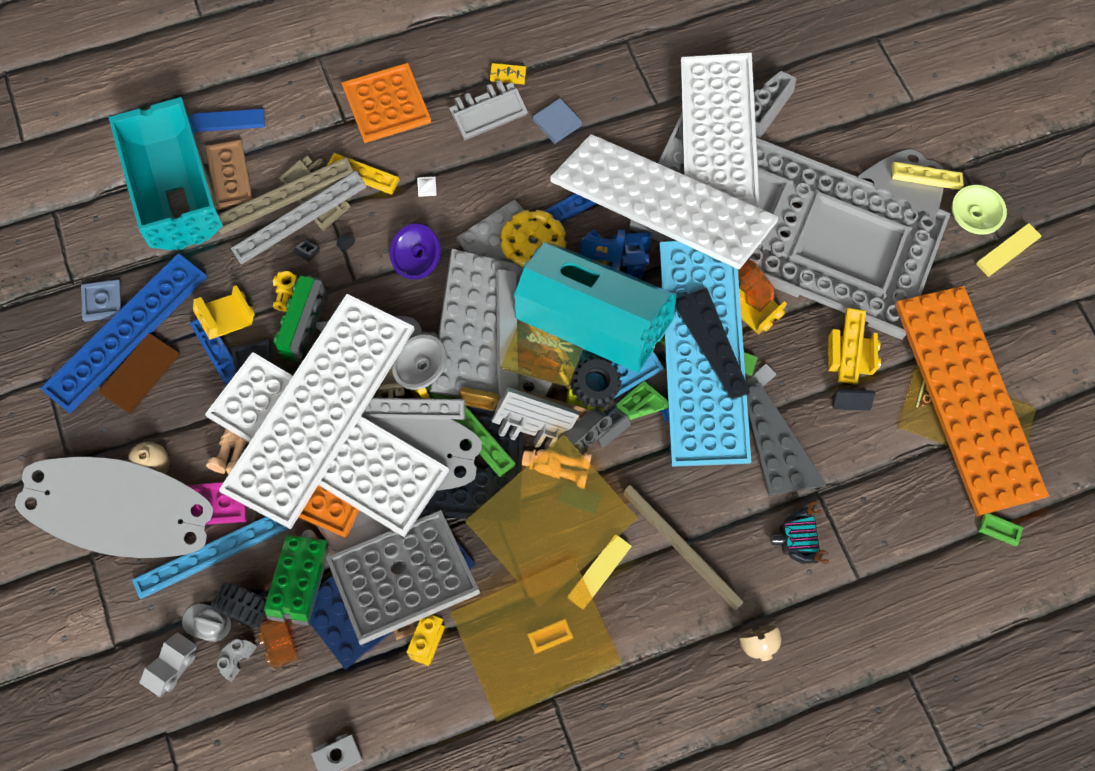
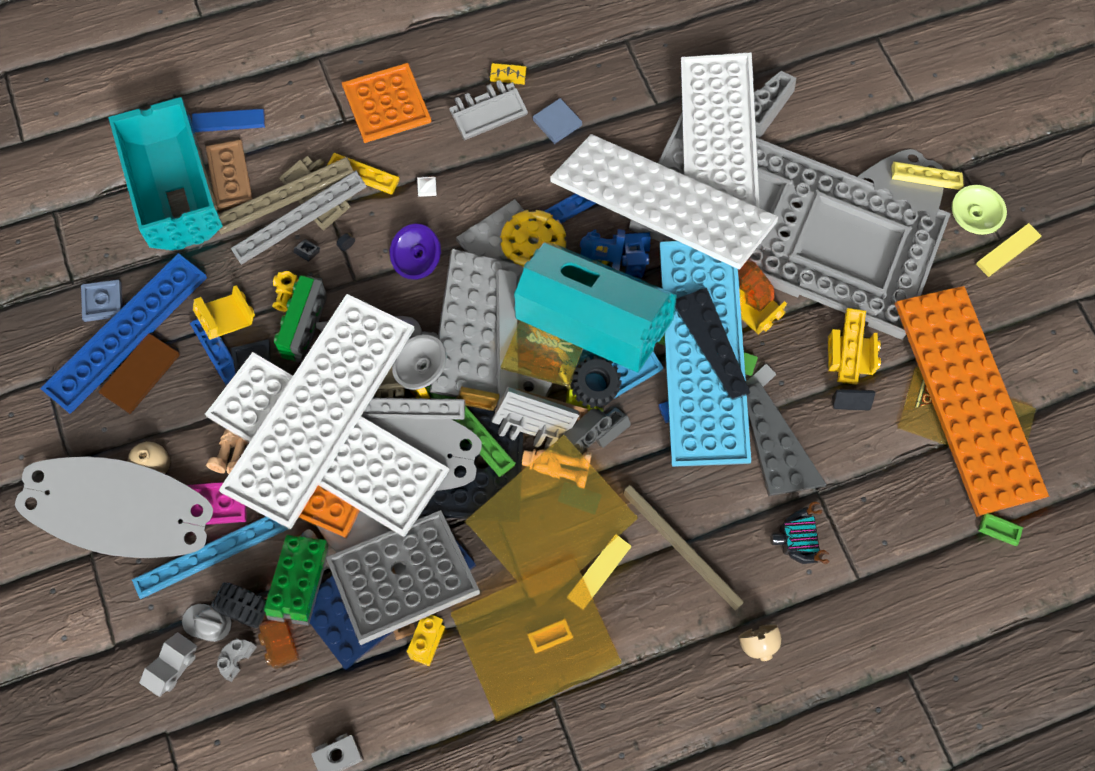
bright green wing [616,381,669,420] -> none

